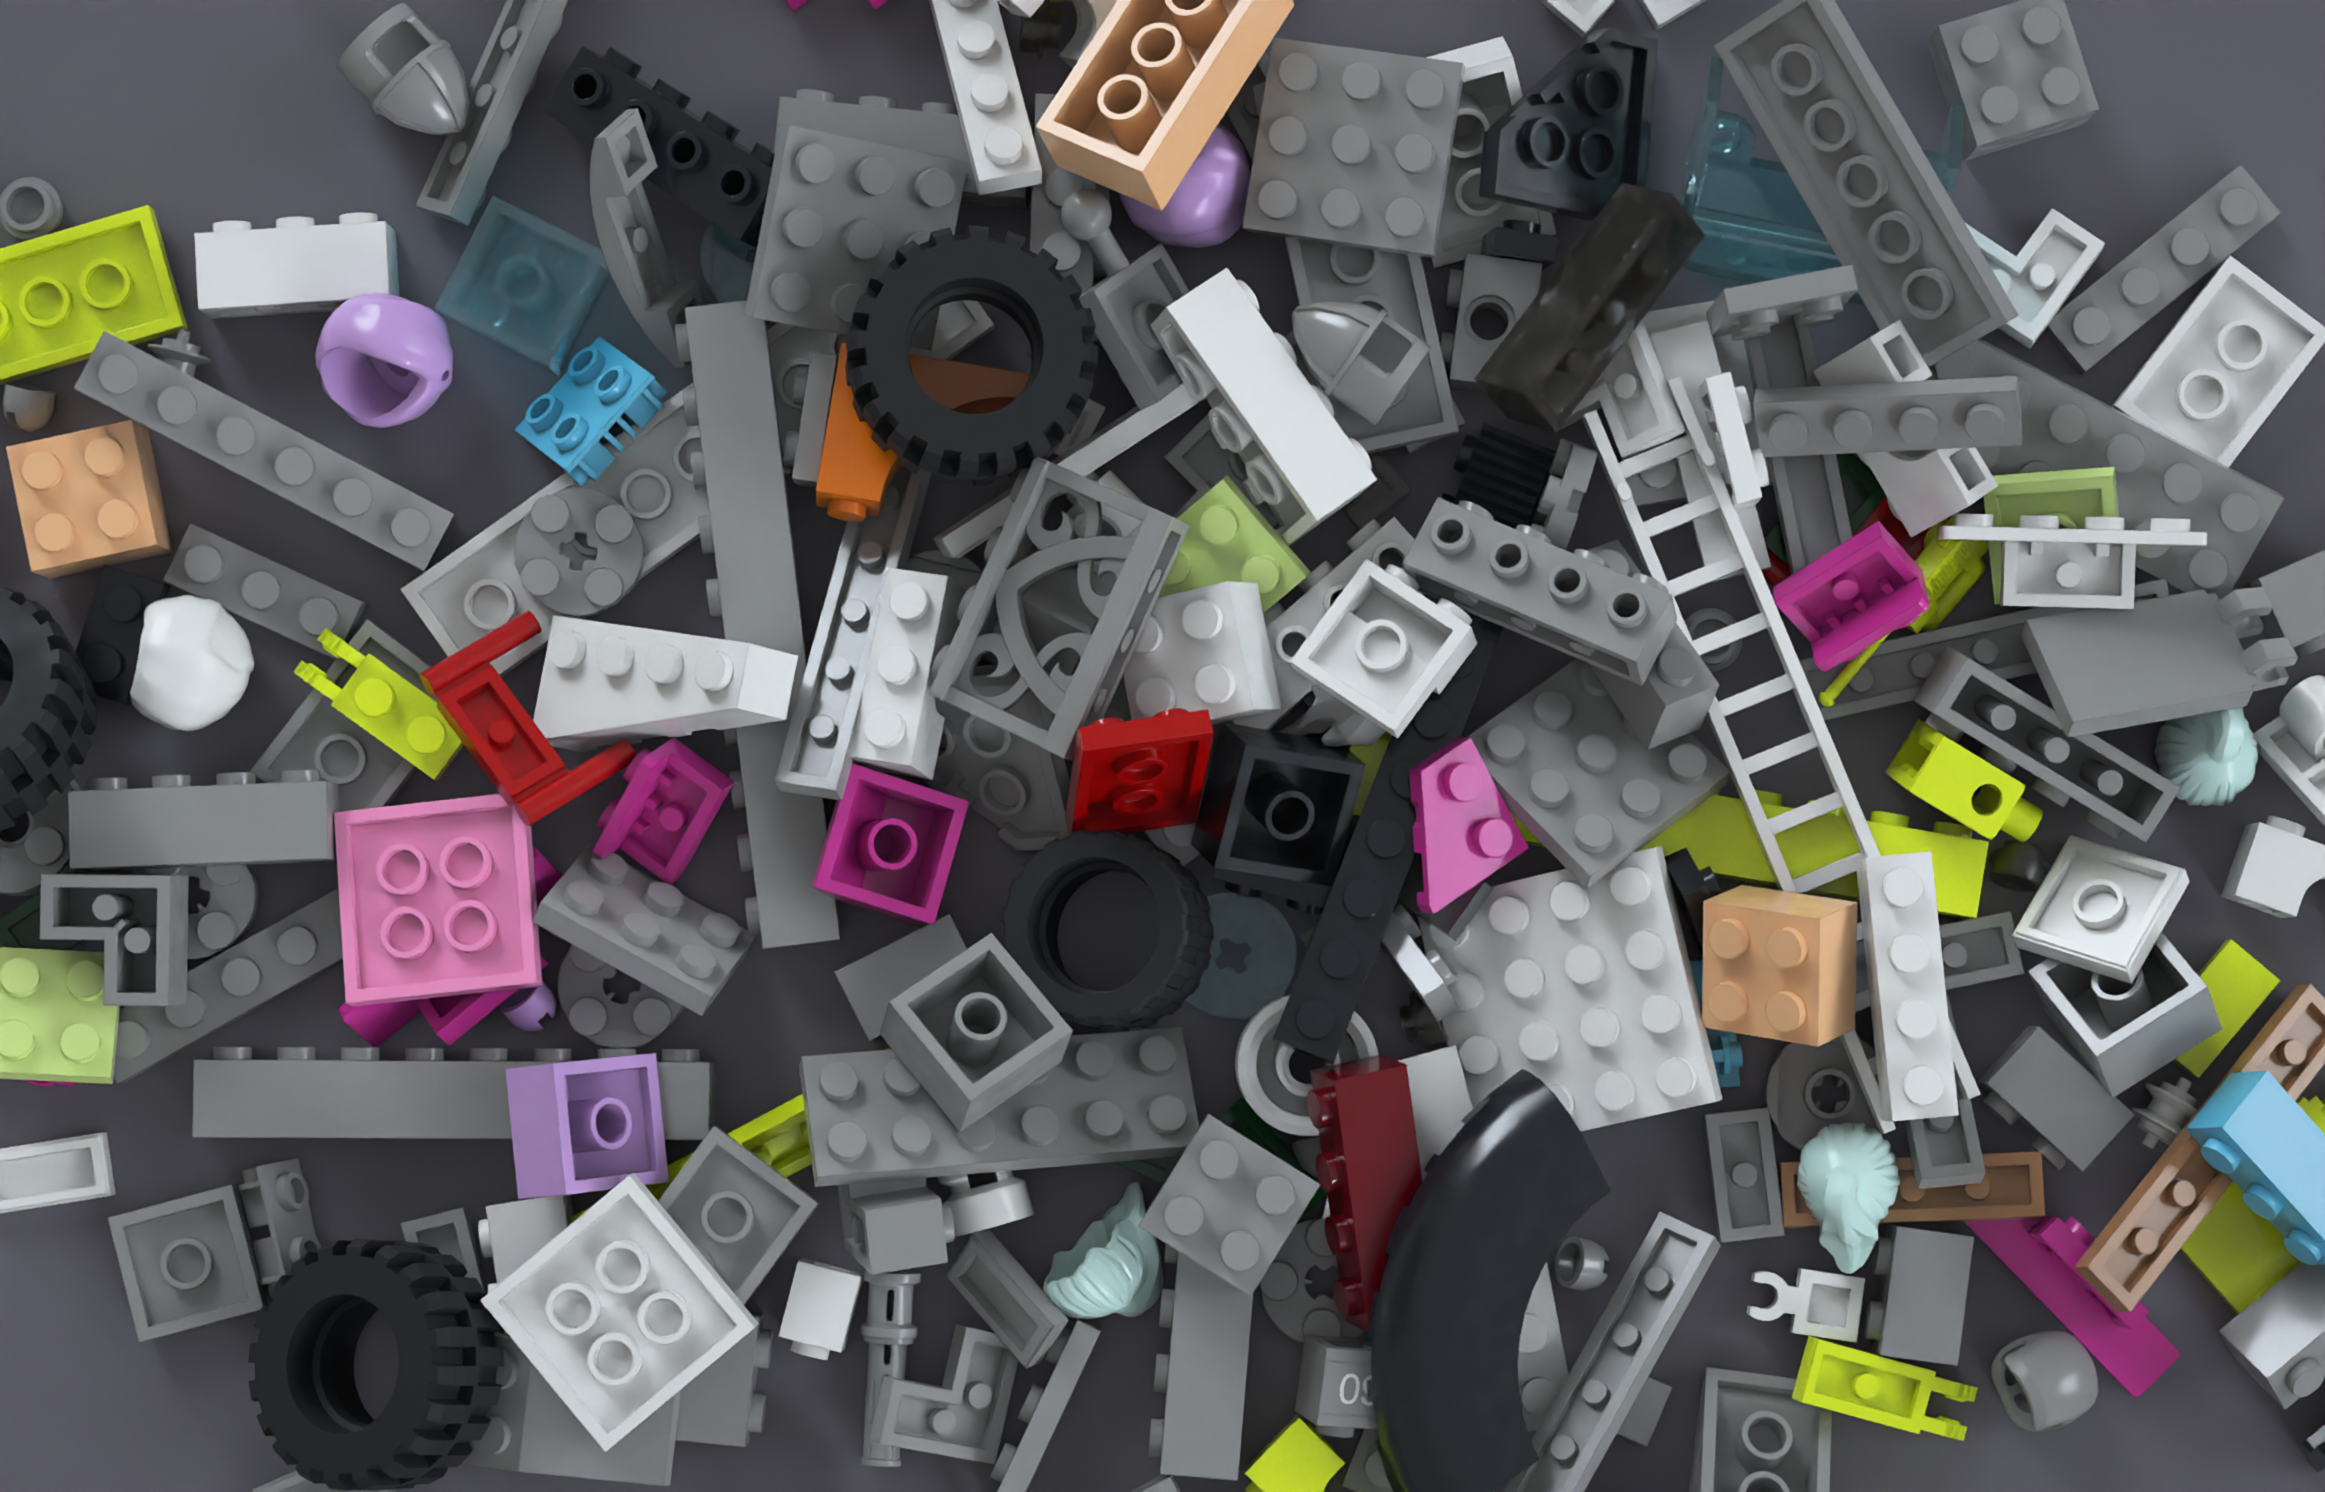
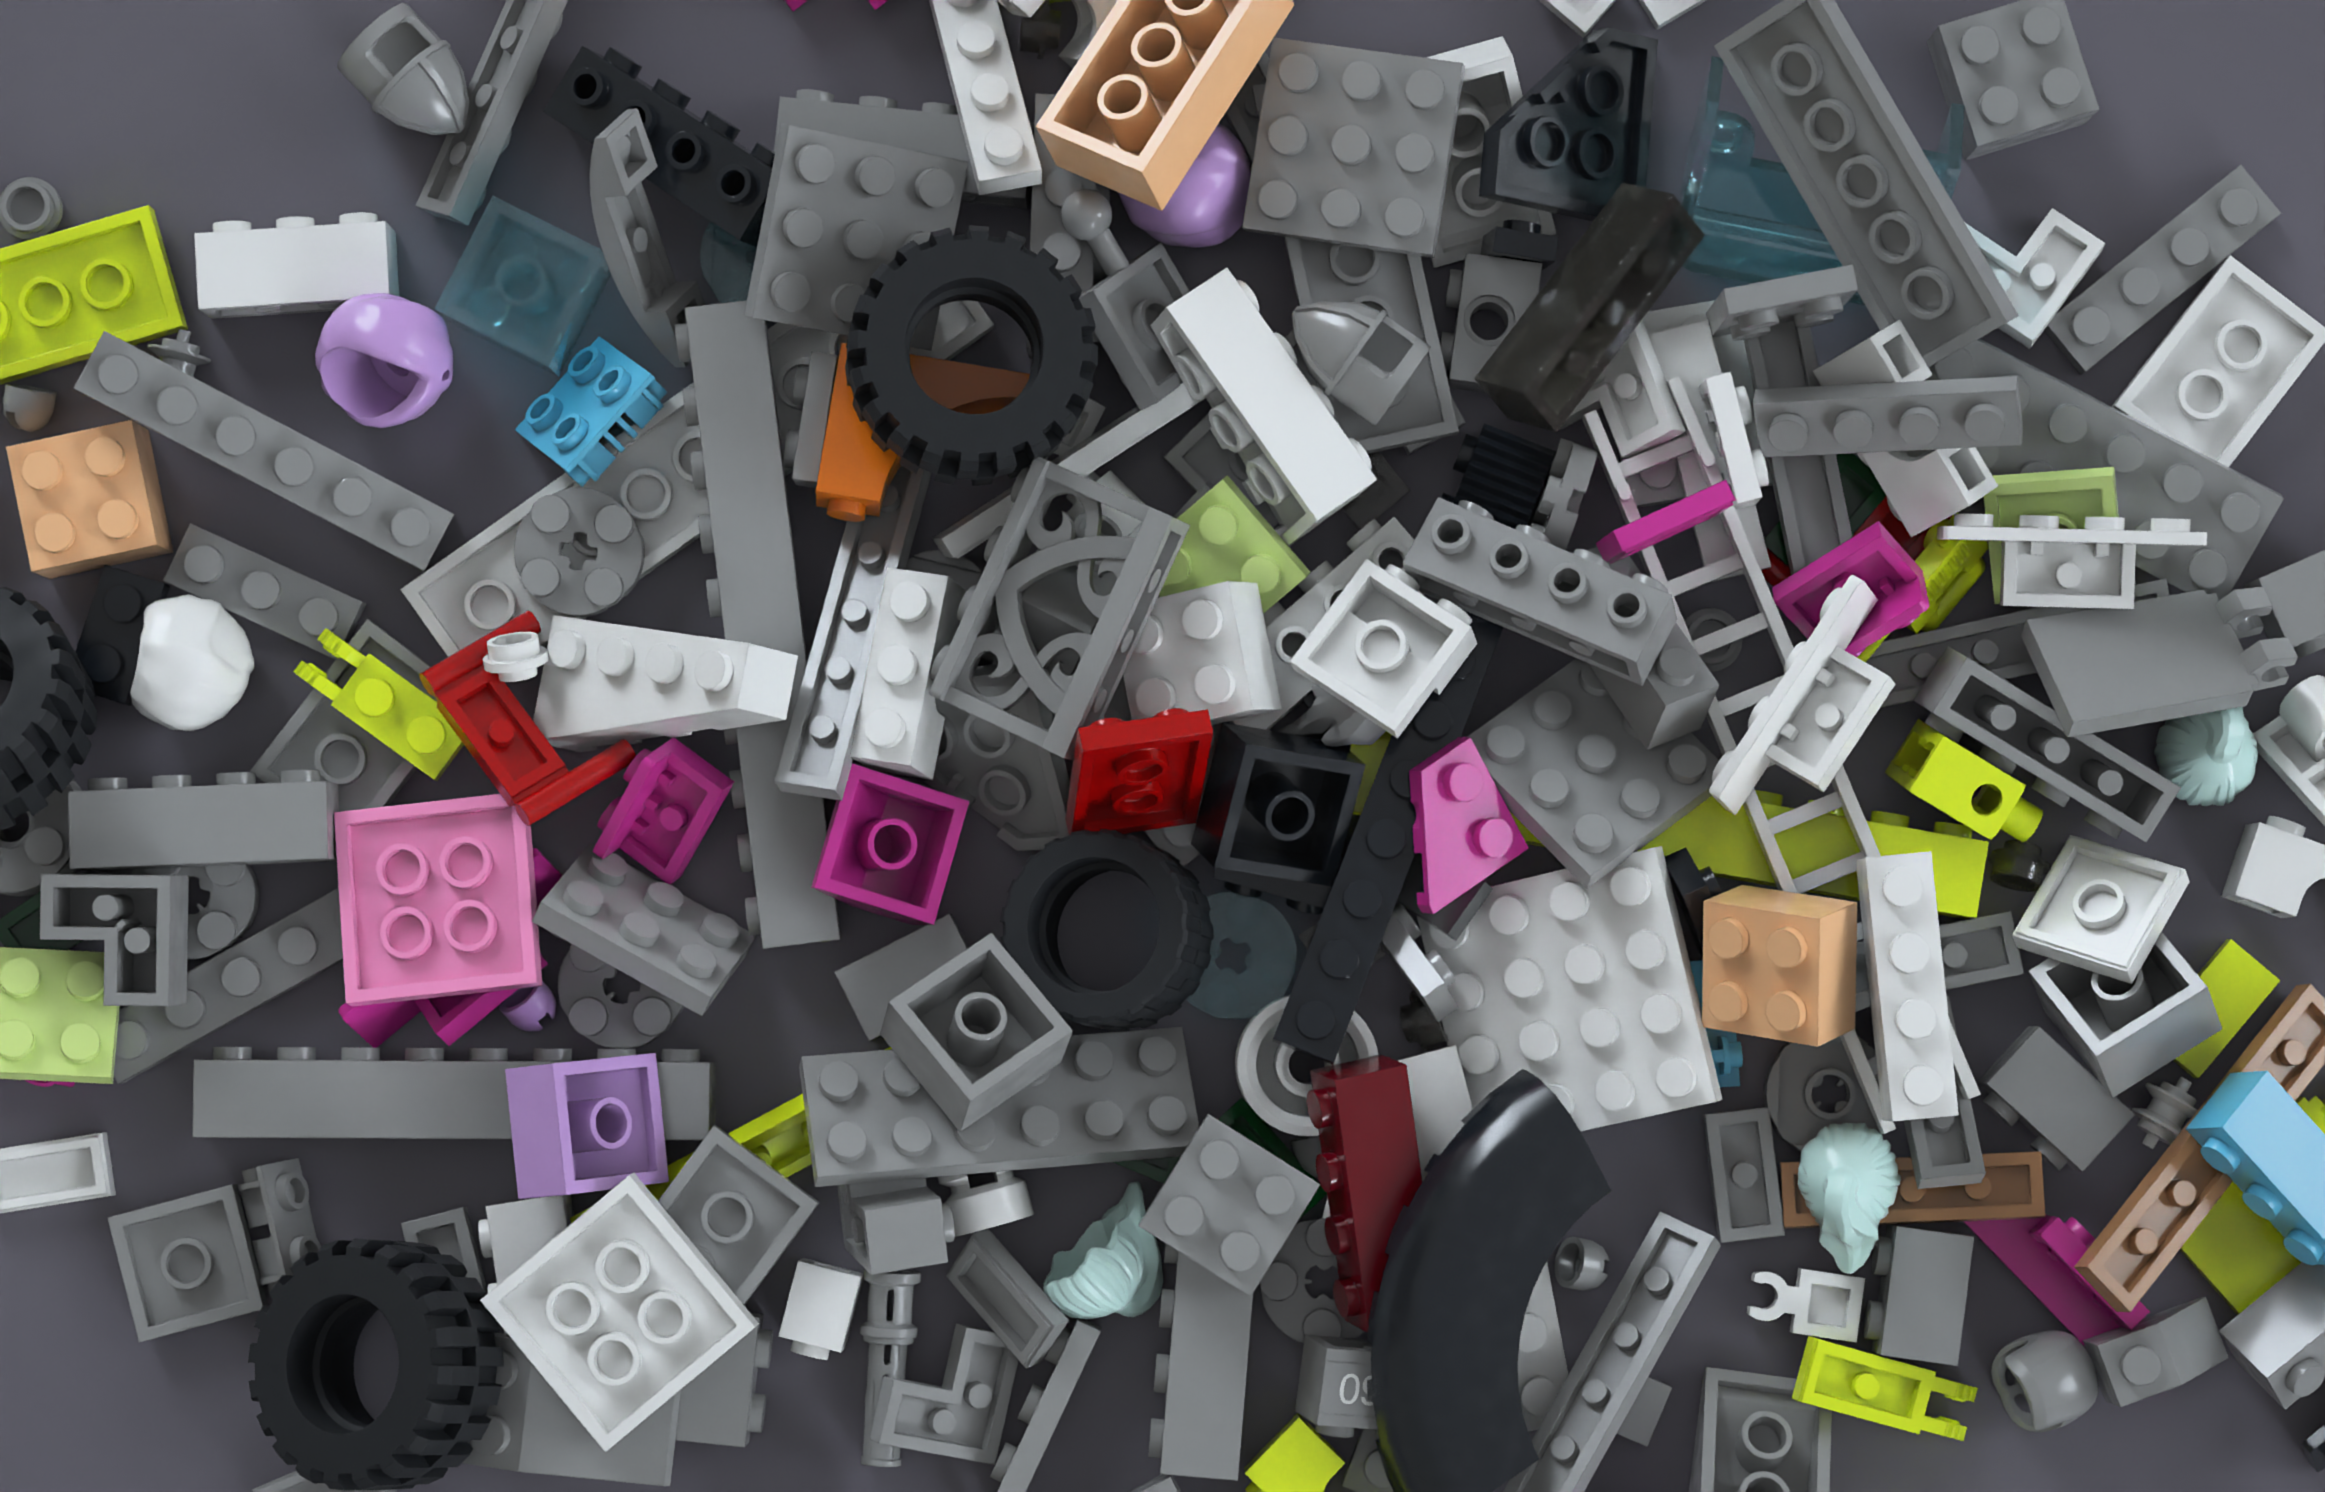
none -> white plate [483,632,548,682]
none -> dark pink tile [1595,480,1736,565]
none -> white bracket [1709,575,1895,816]
none -> light grey slope [2083,1296,2229,1407]

